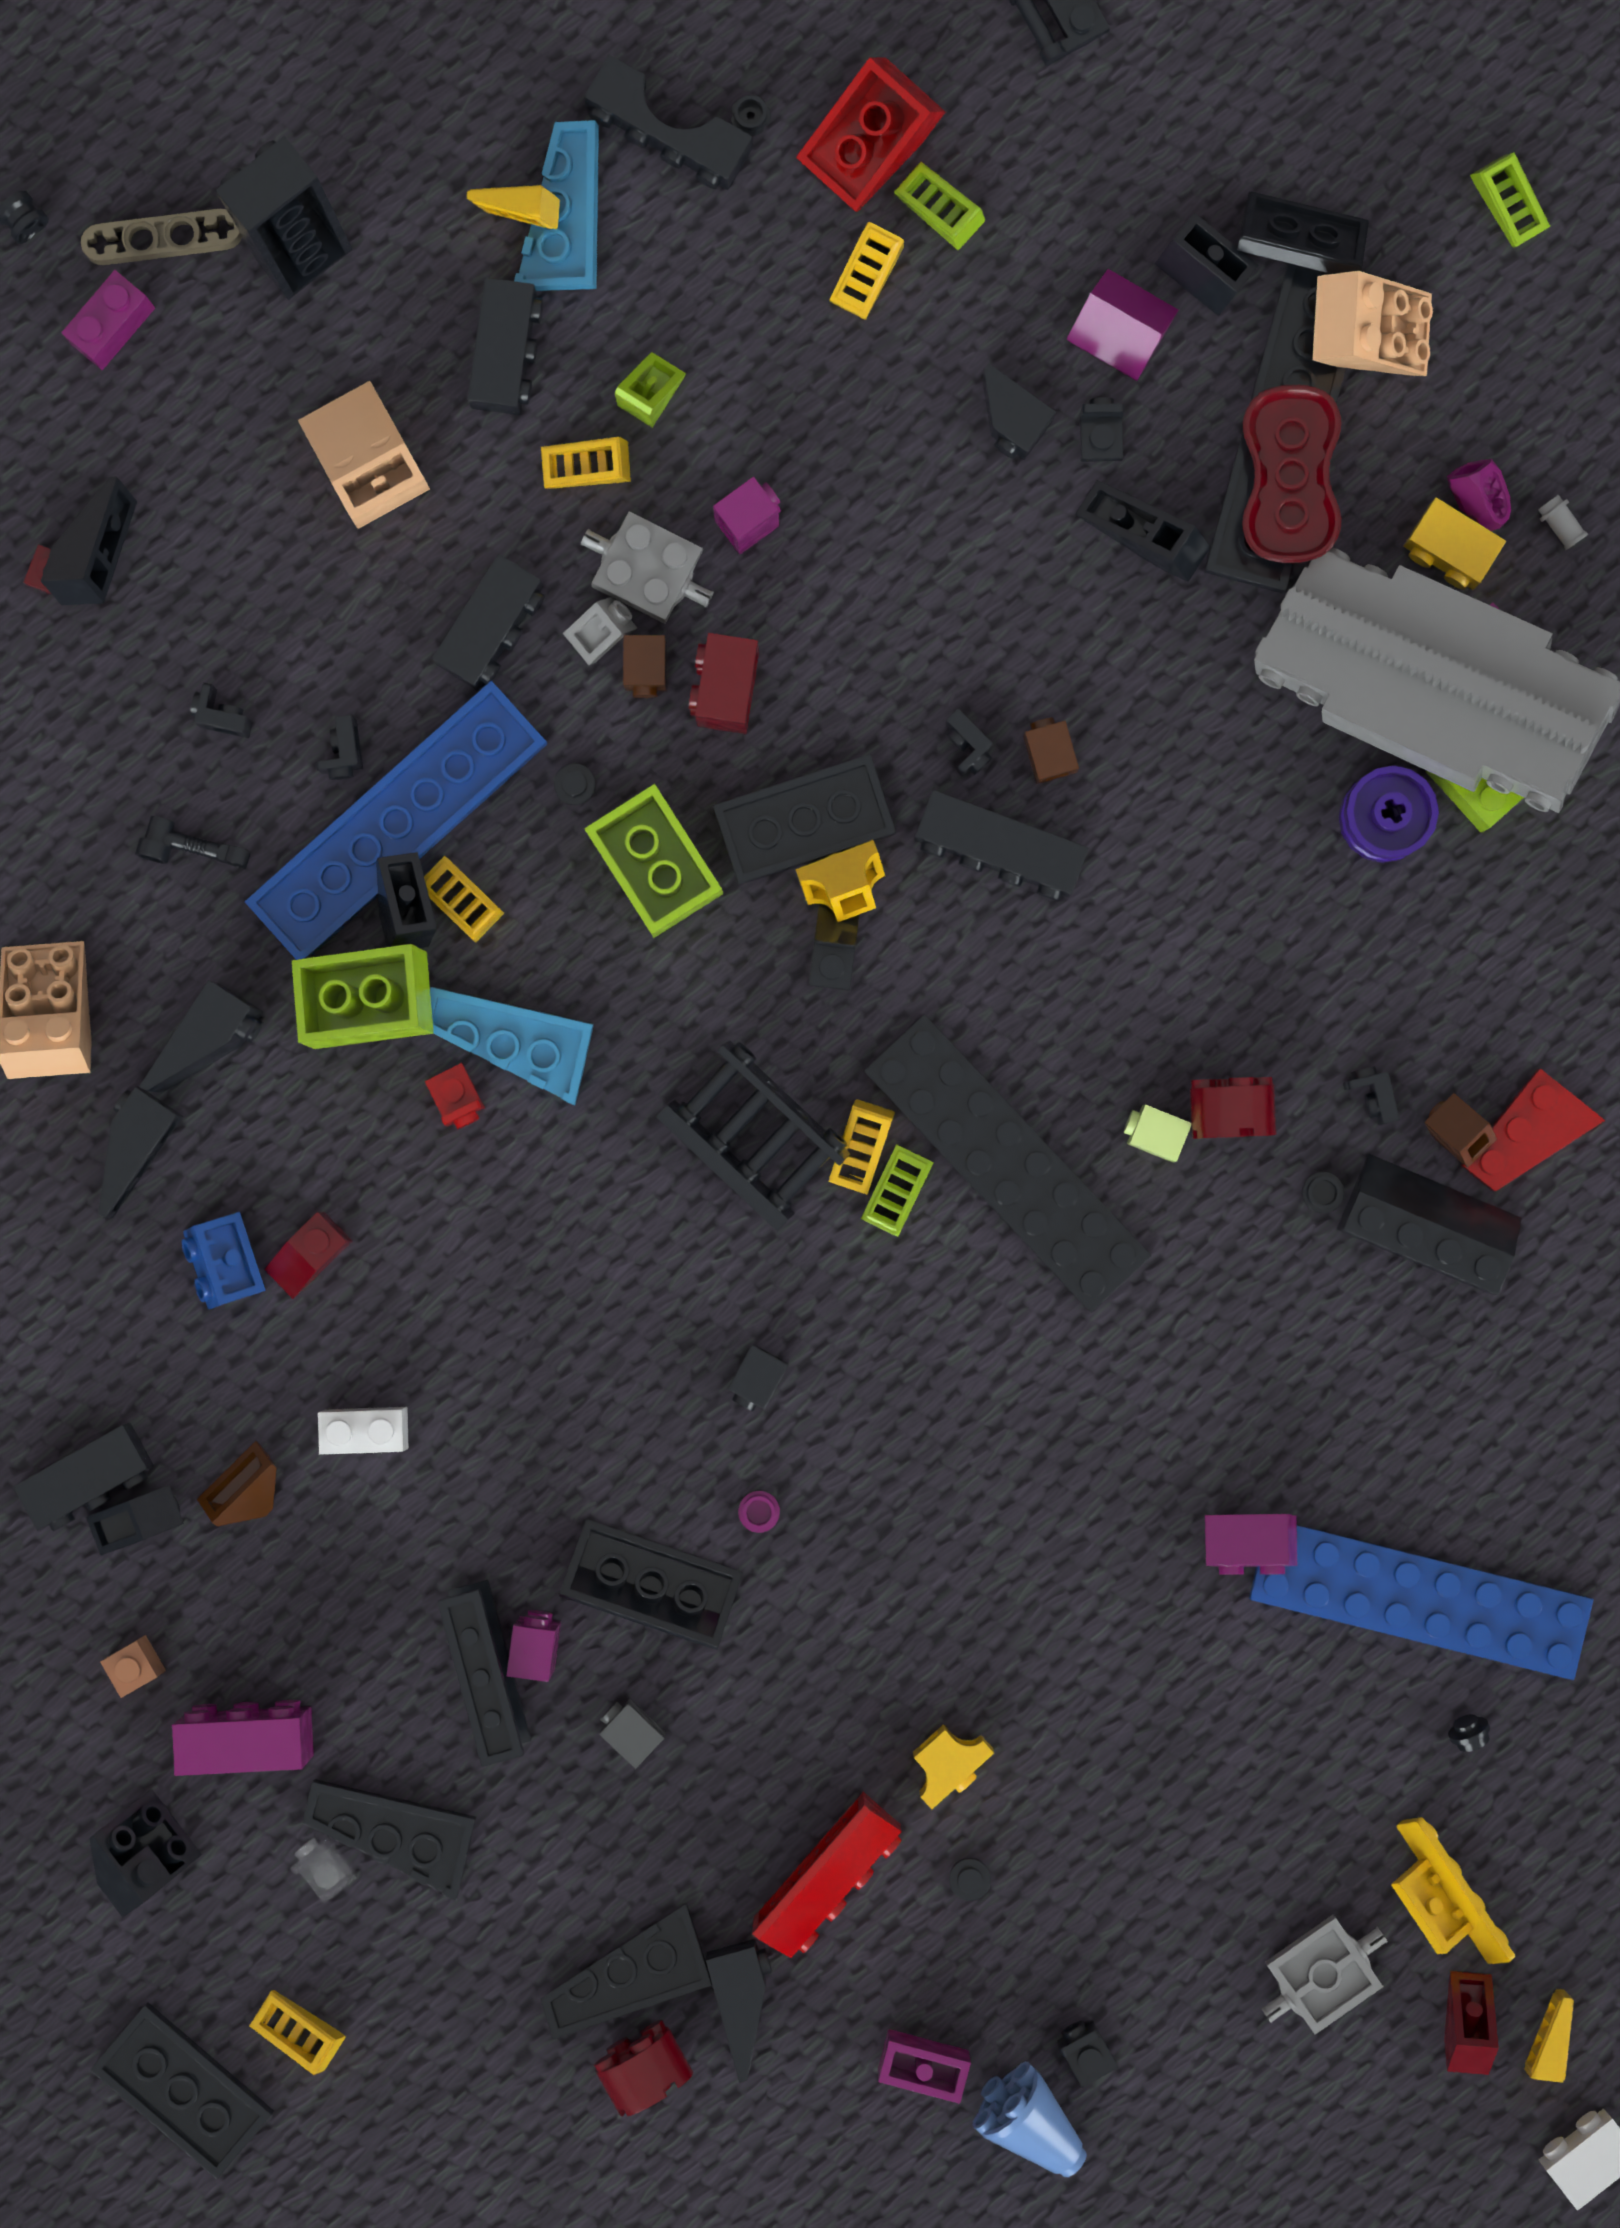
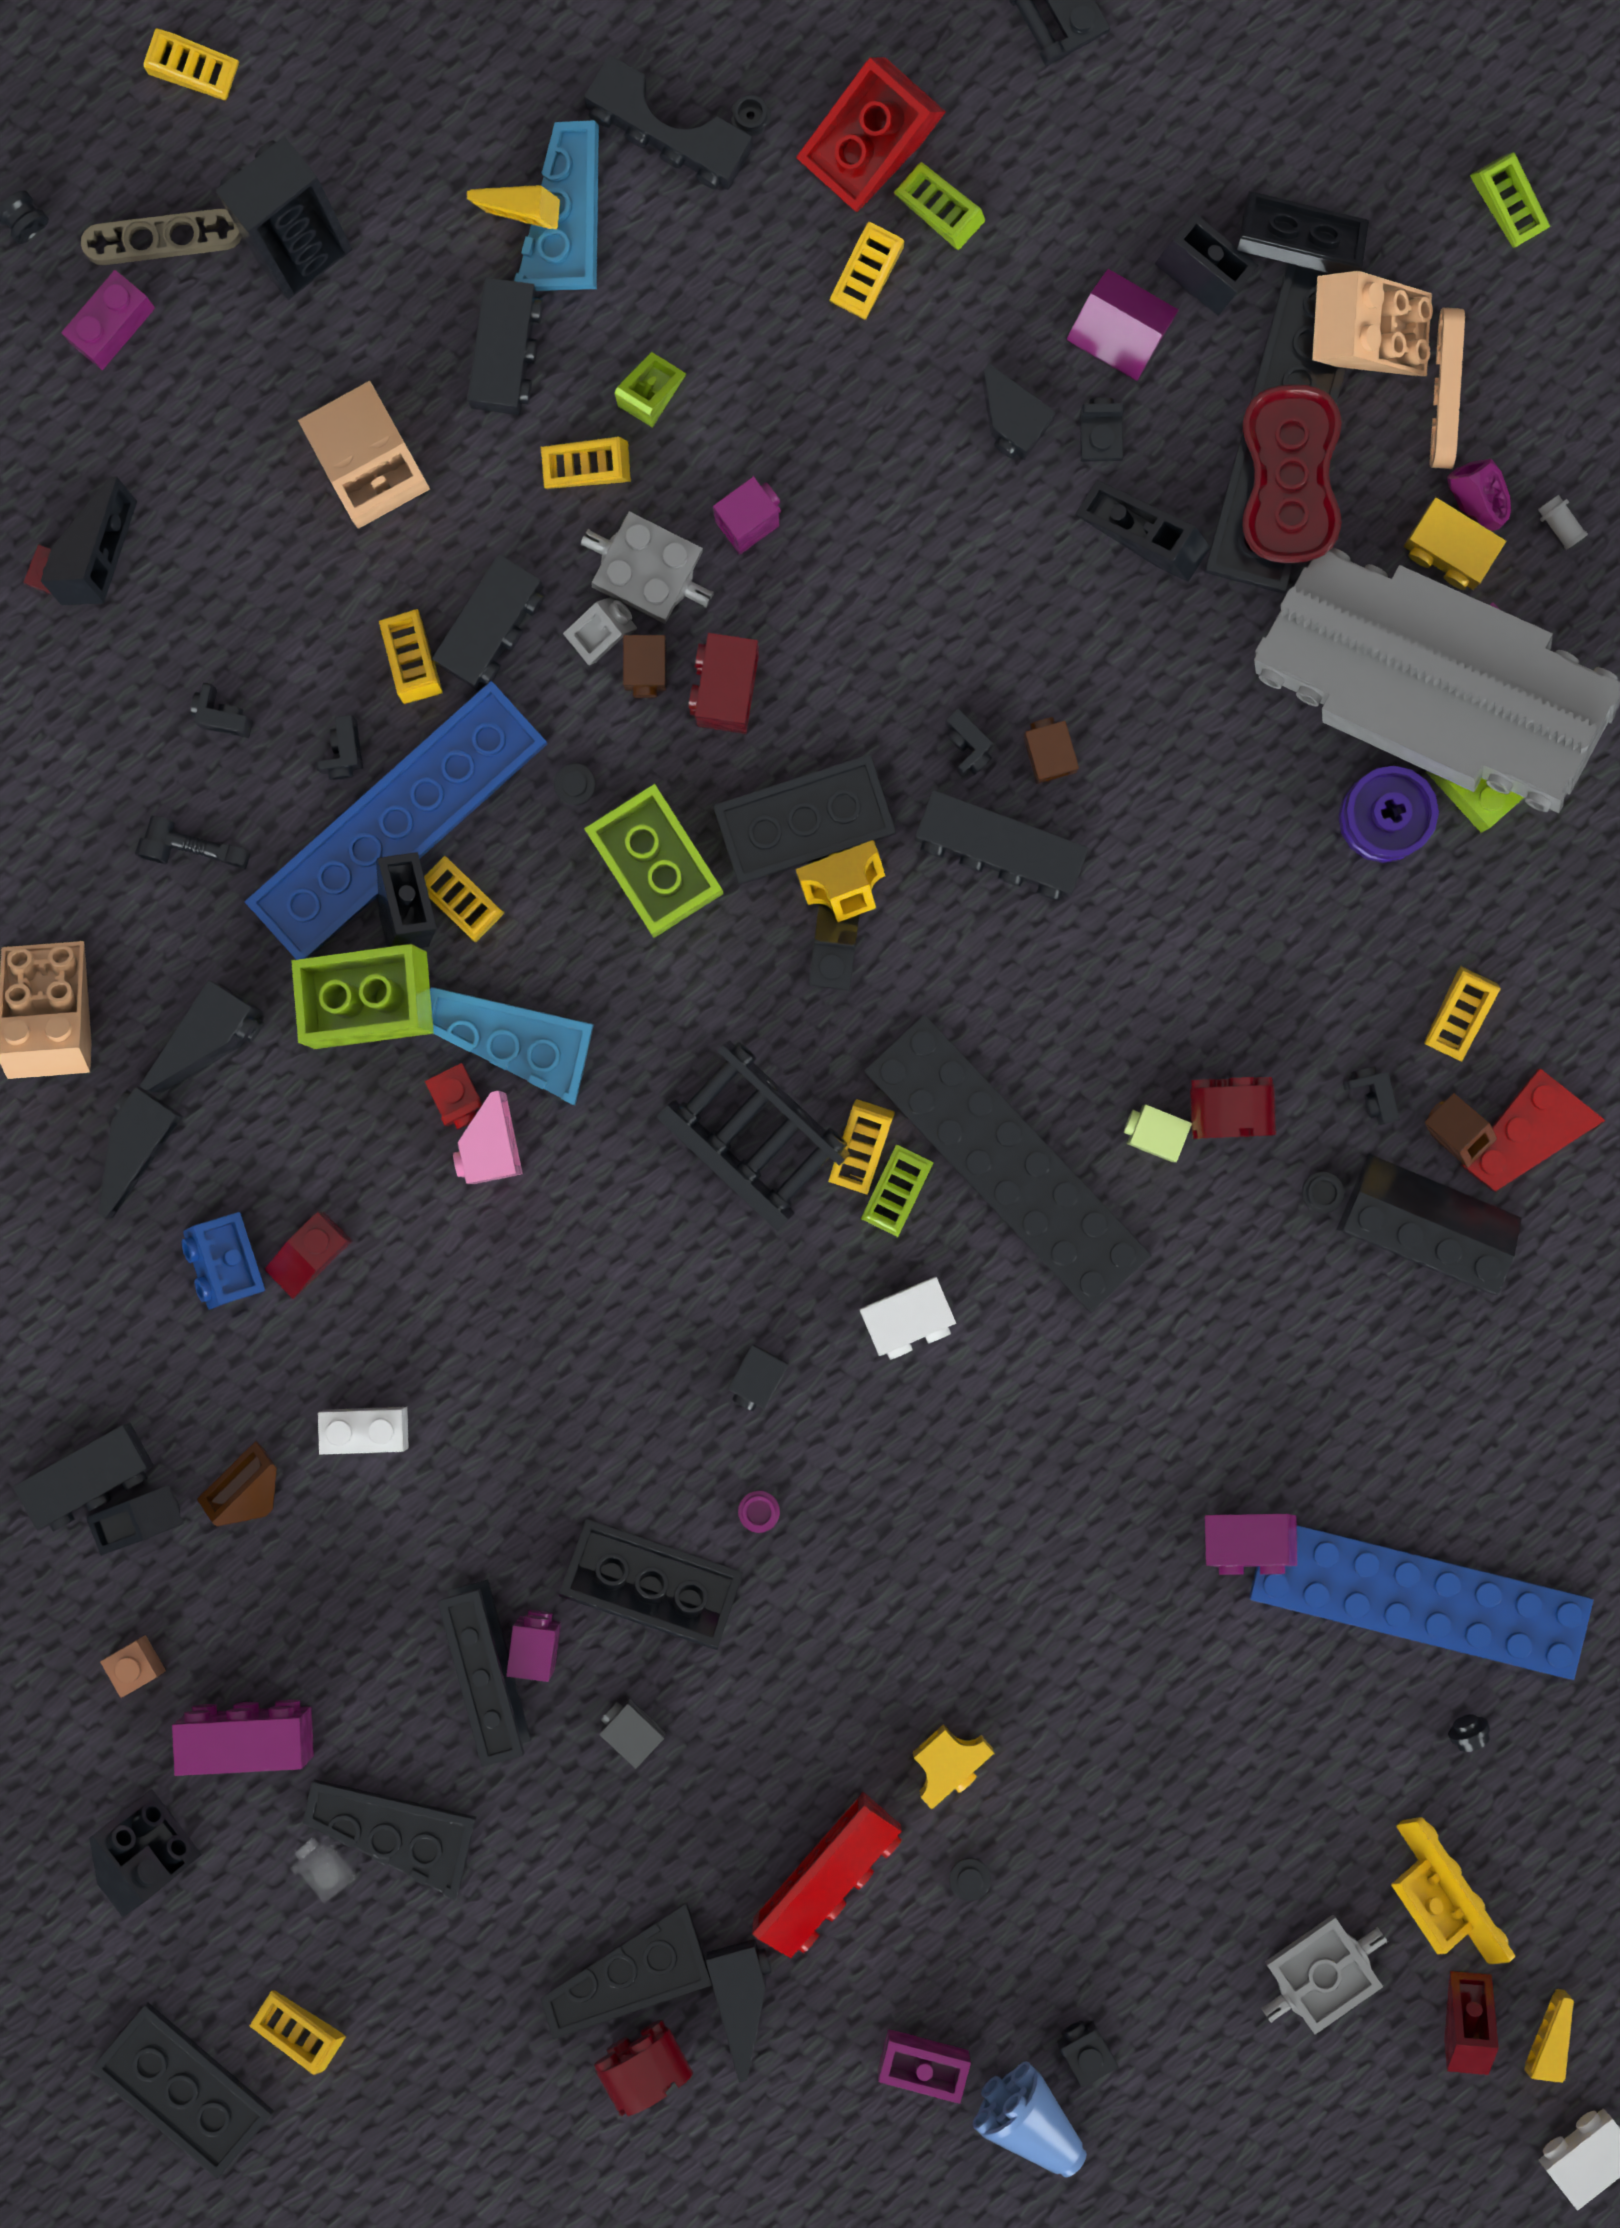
none -> yellow slope [144,28,239,101]
none -> yellow slope [379,609,443,704]
none -> bright pink slope [453,1091,523,1184]
none -> white brick [859,1277,956,1360]
none -> yellow slope [1424,966,1501,1062]
none -> light nougat beam [1430,307,1465,469]

